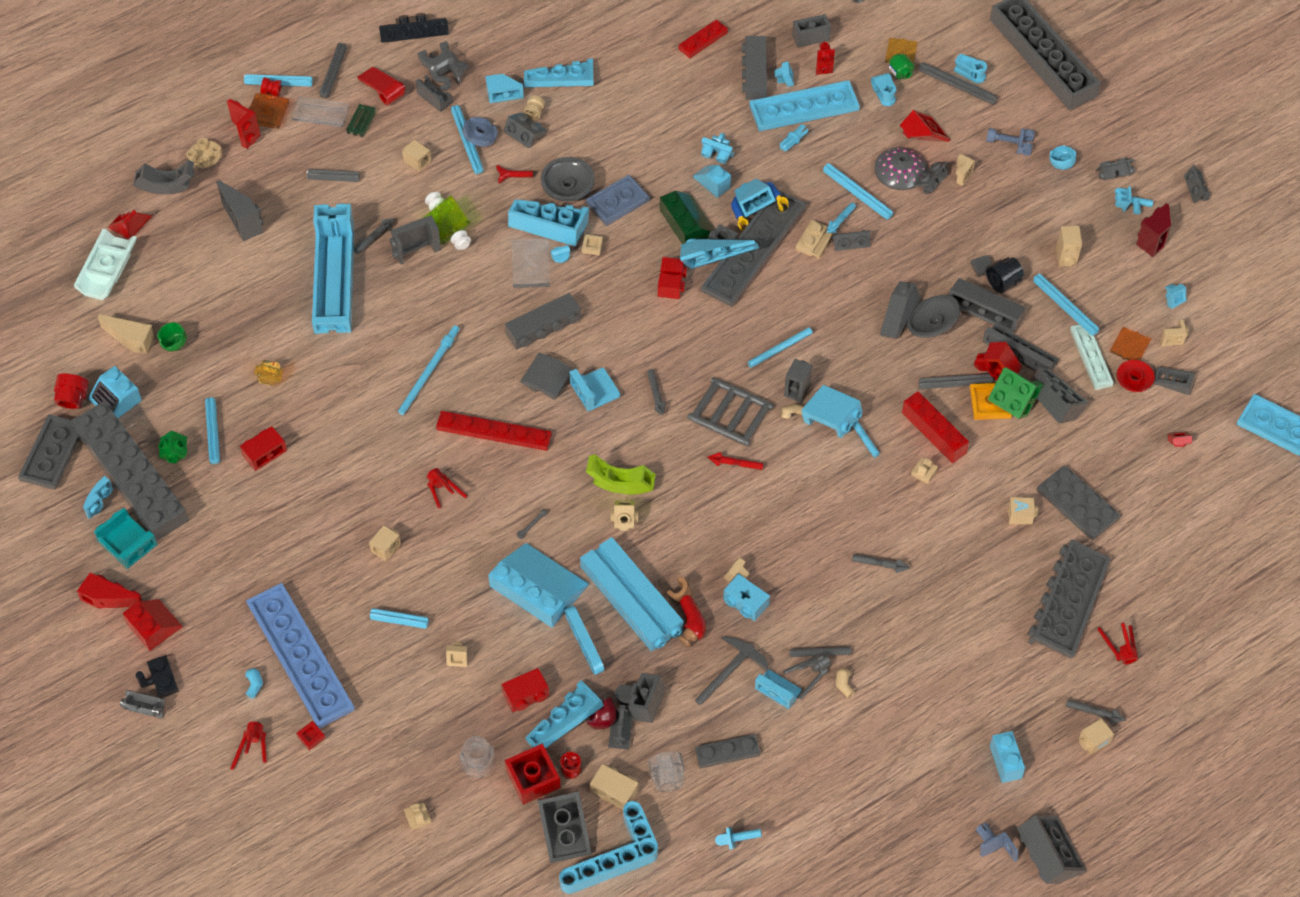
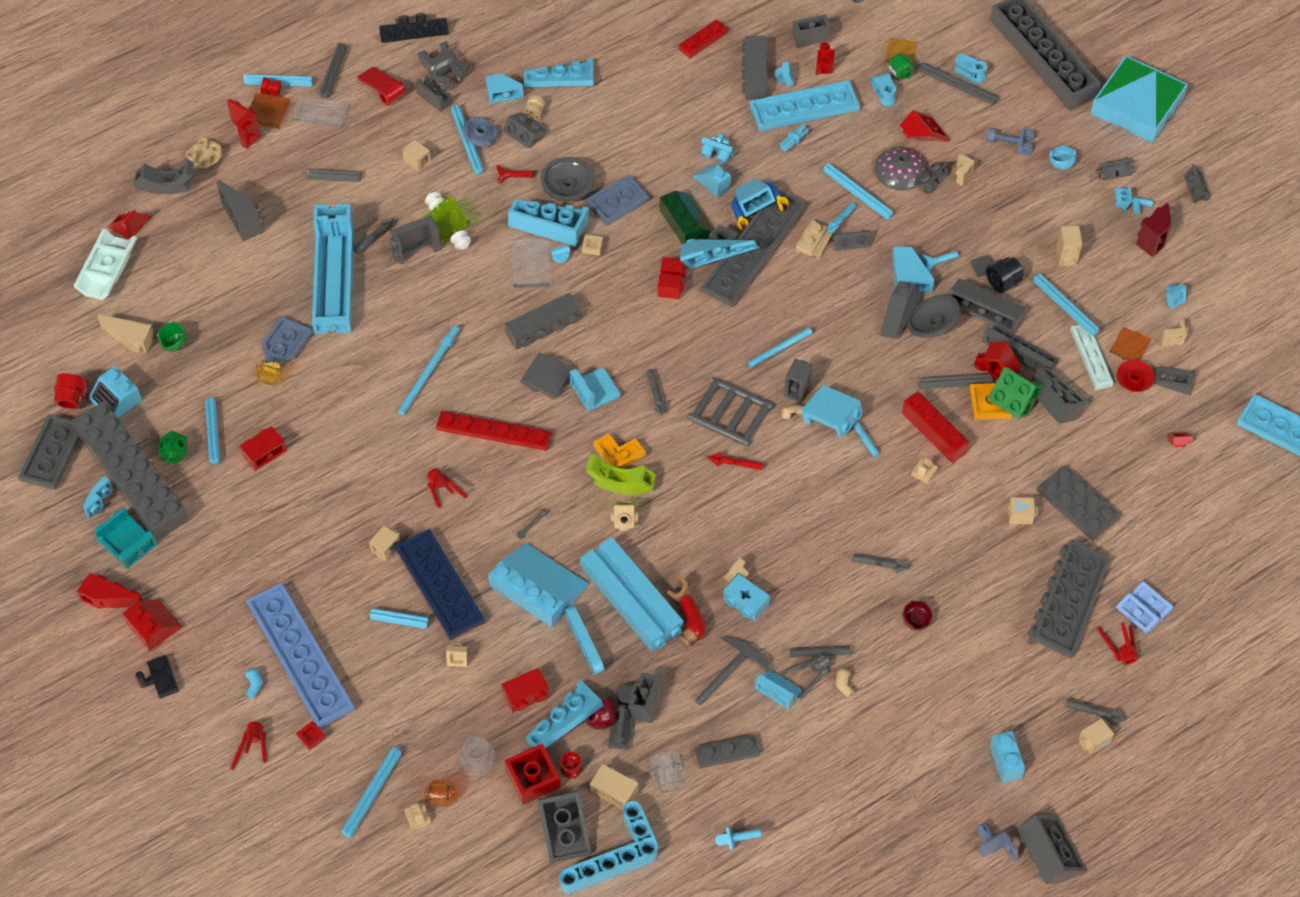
dark grey hinge [120,690,165,719] -> none
clear green tile [346,104,376,137] -> none
none -> sand blue tile [262,316,313,363]
none -> medium azure axle [341,747,402,838]
none -> dark blue plate [395,529,485,640]
none -> clear orange head [425,779,458,807]
none -> light orange plate [593,434,646,469]
none -> medium azure slope [892,246,934,293]
none -> dark red hair [902,600,933,631]
none -> medium azure piece [920,251,959,271]
none -> medium azure tile [1090,55,1188,143]
none -> light blue slope [1116,581,1173,634]

